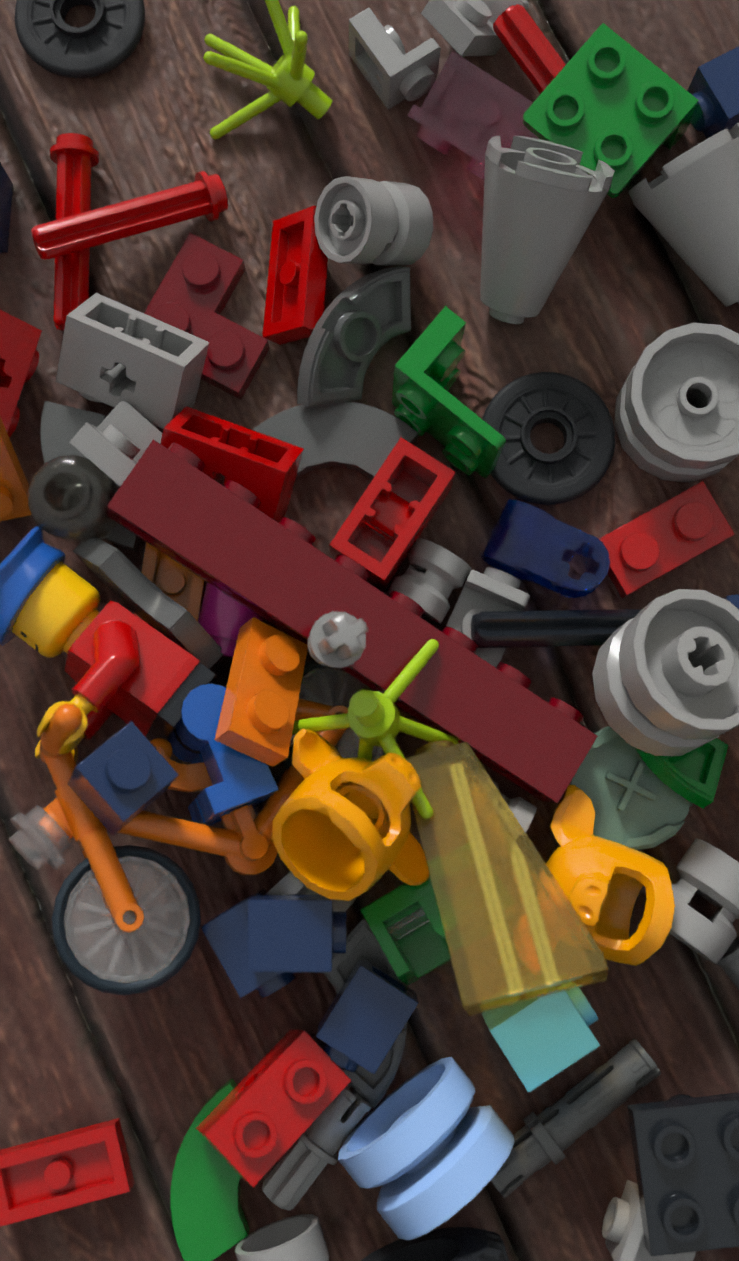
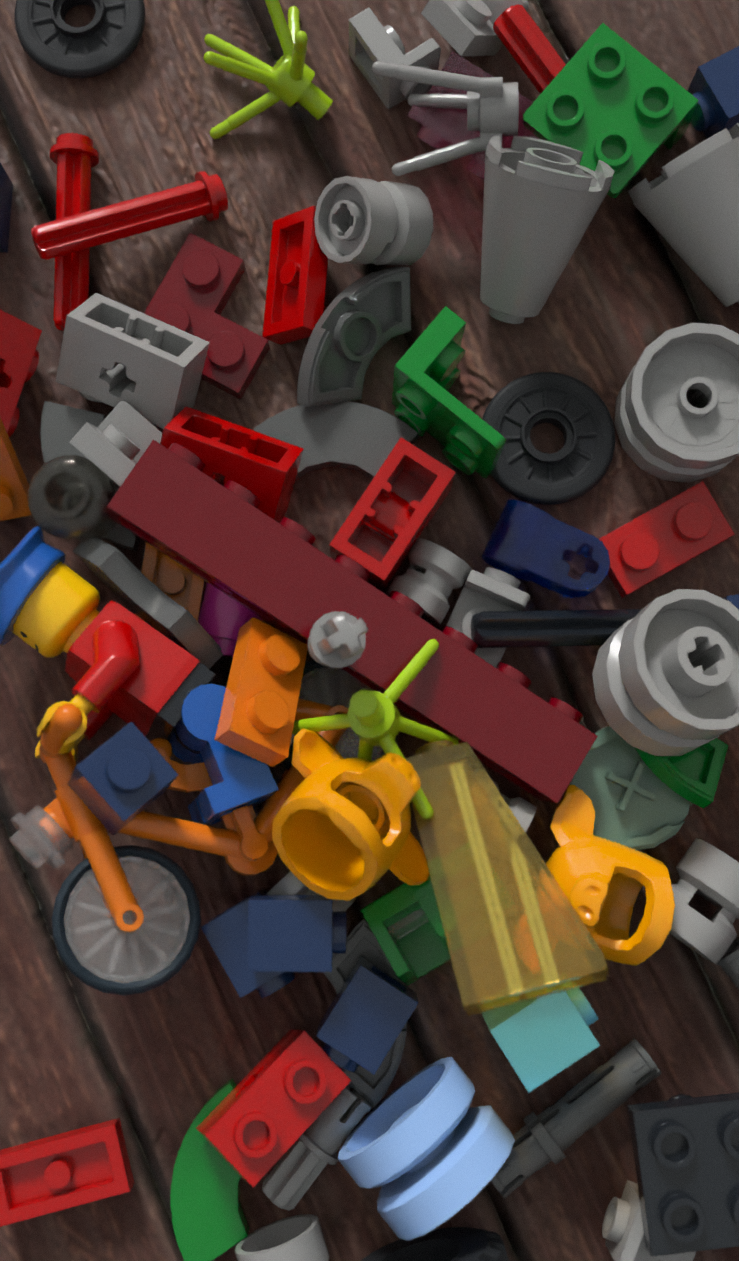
none -> light grey plant [372,61,519,176]

